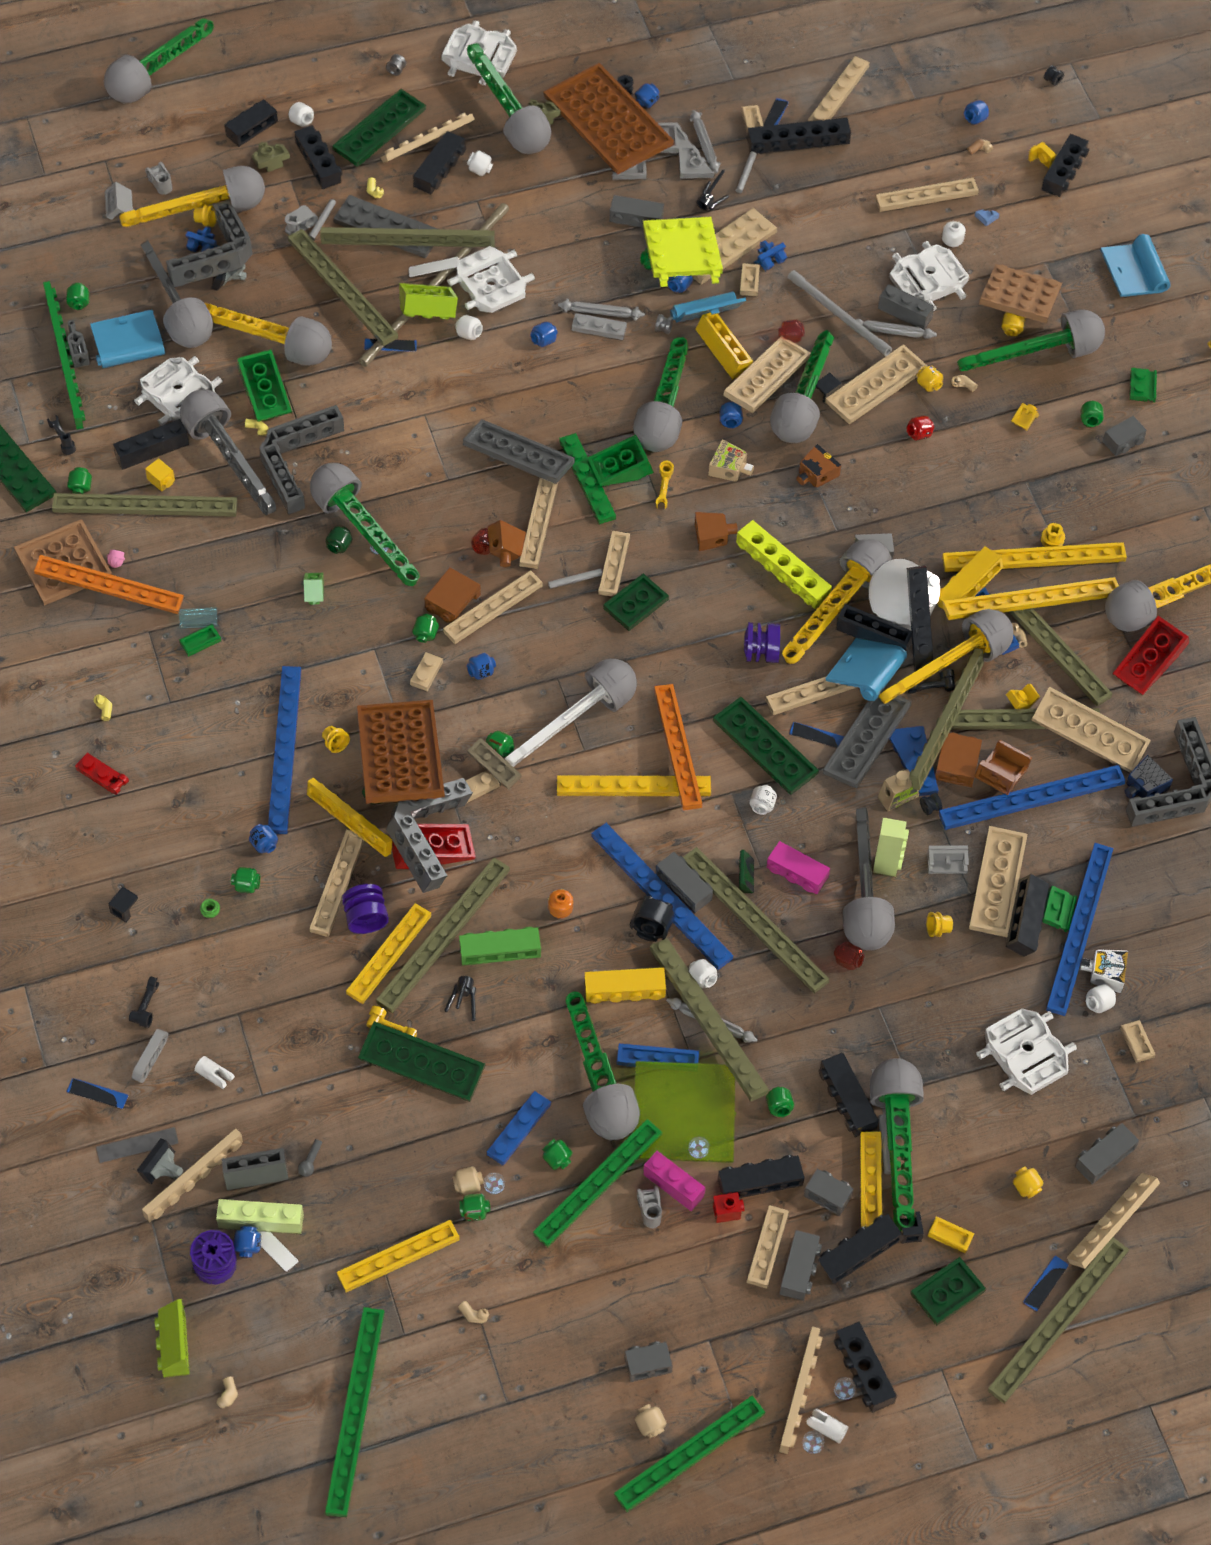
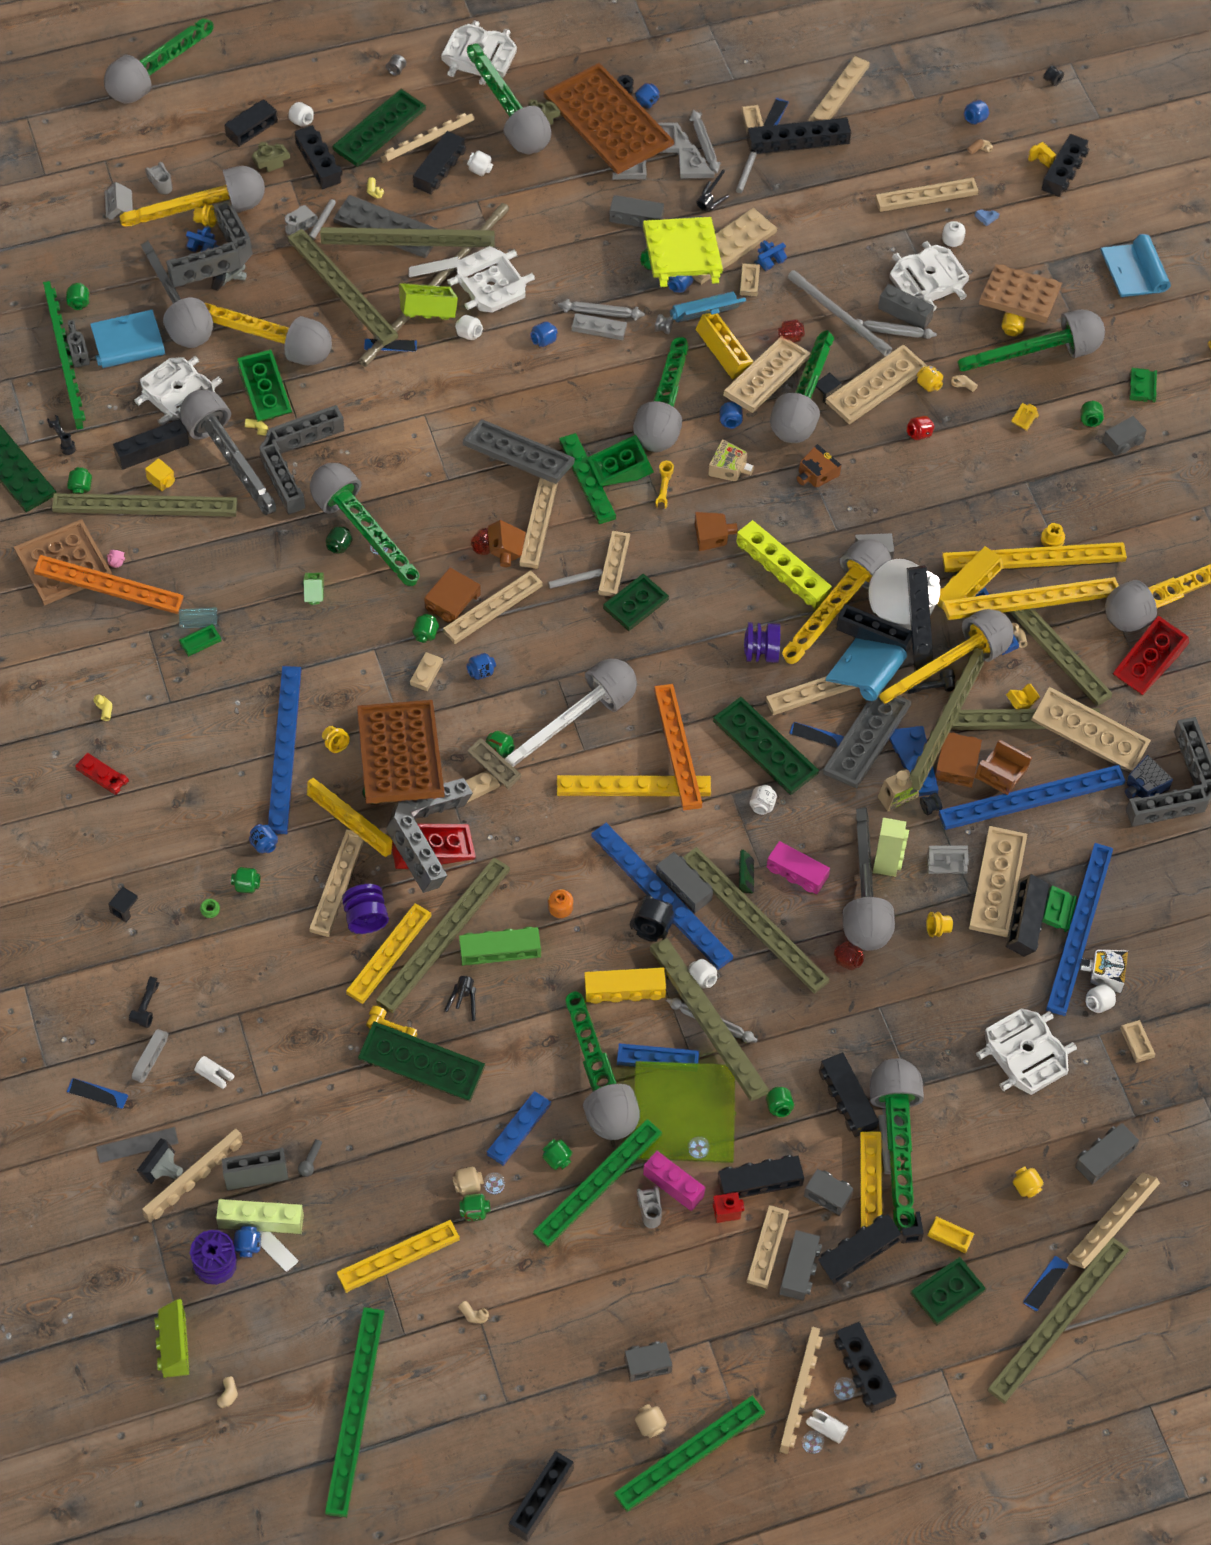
none -> black brick [509,1451,574,1542]

